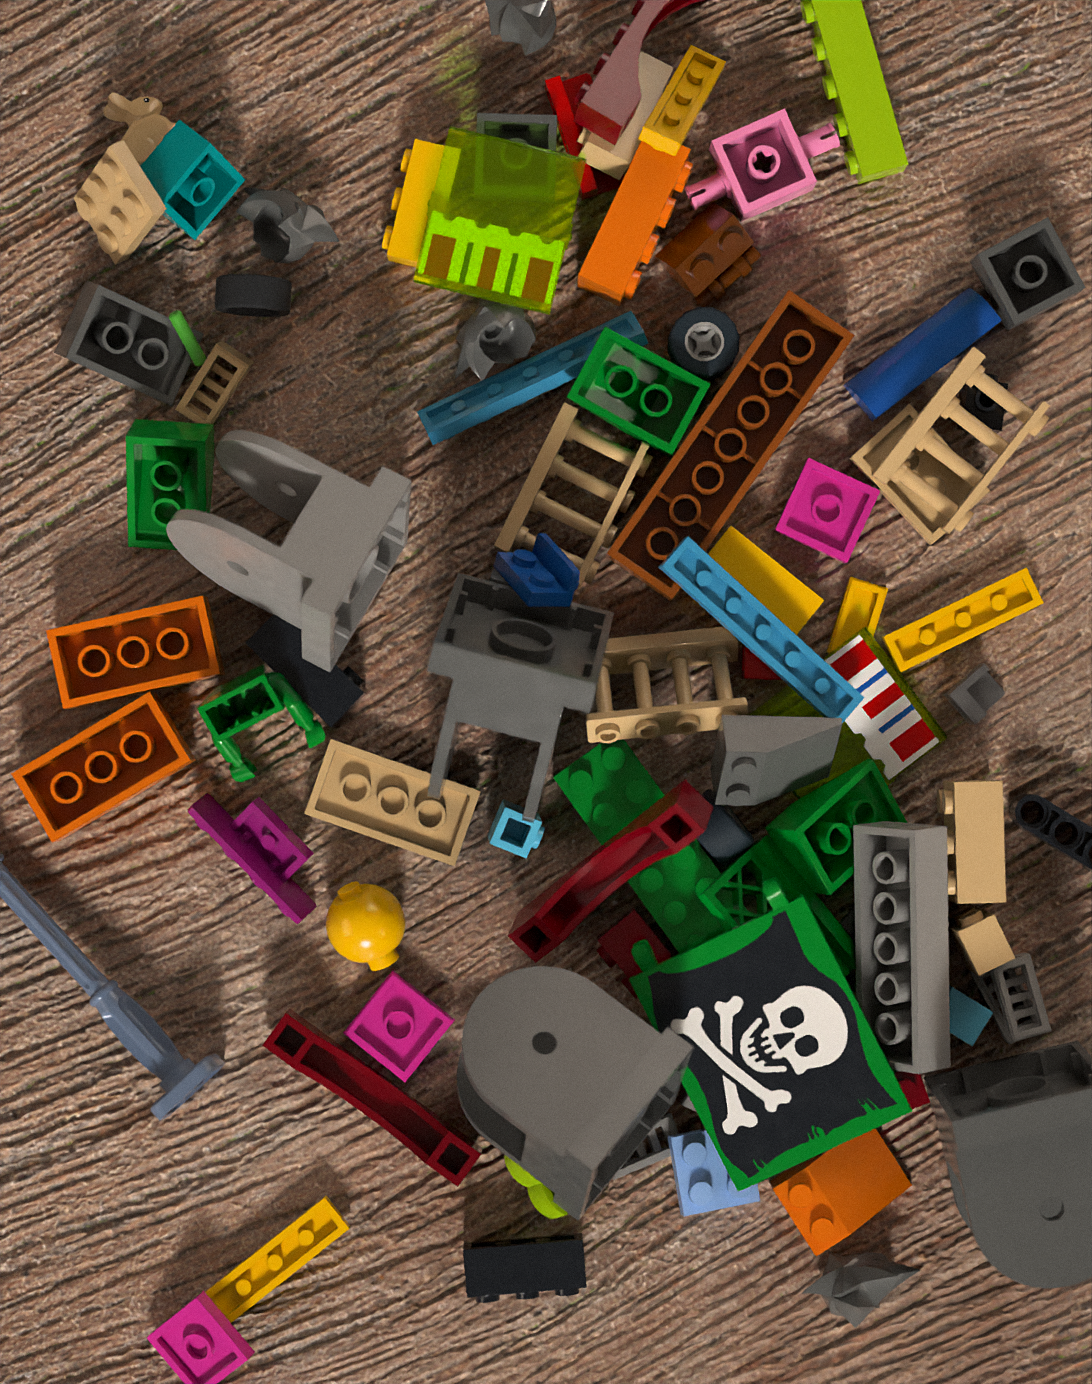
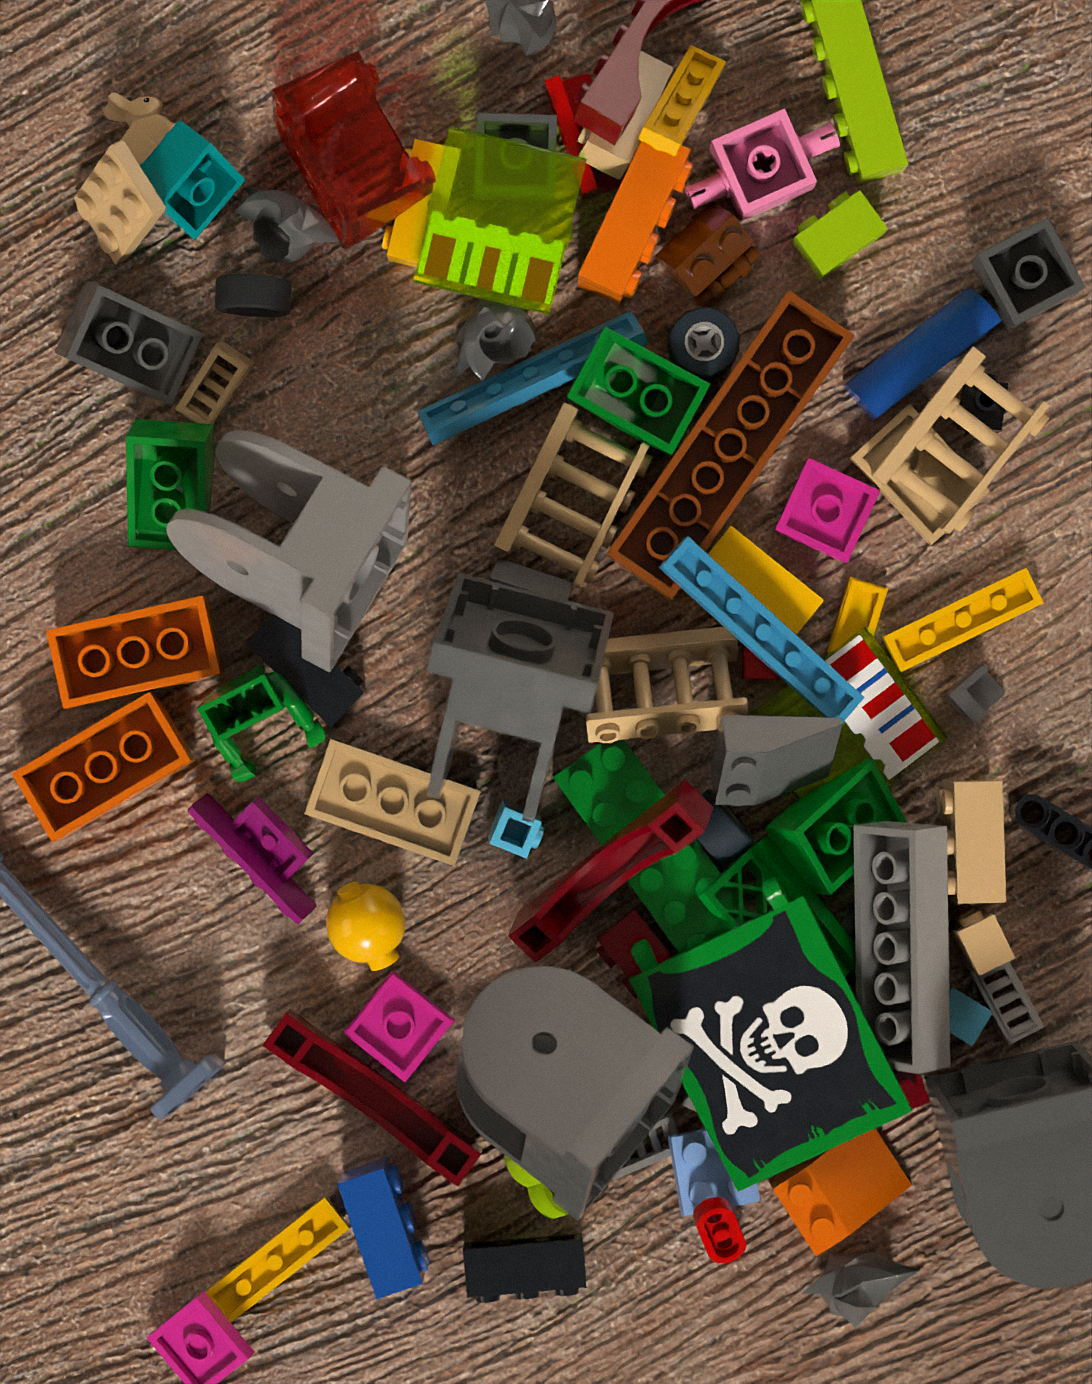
bright green piece [169,310,207,367] -> none
blue bracket [494,533,580,607] -> none
light grey slope [989,952,1052,1042] -> none
none -> clear red windscreen [272,51,436,249]
none -> blue brick [338,1157,430,1300]
none -> red plate [693,1197,746,1263]
none -> lime brick [792,190,888,281]

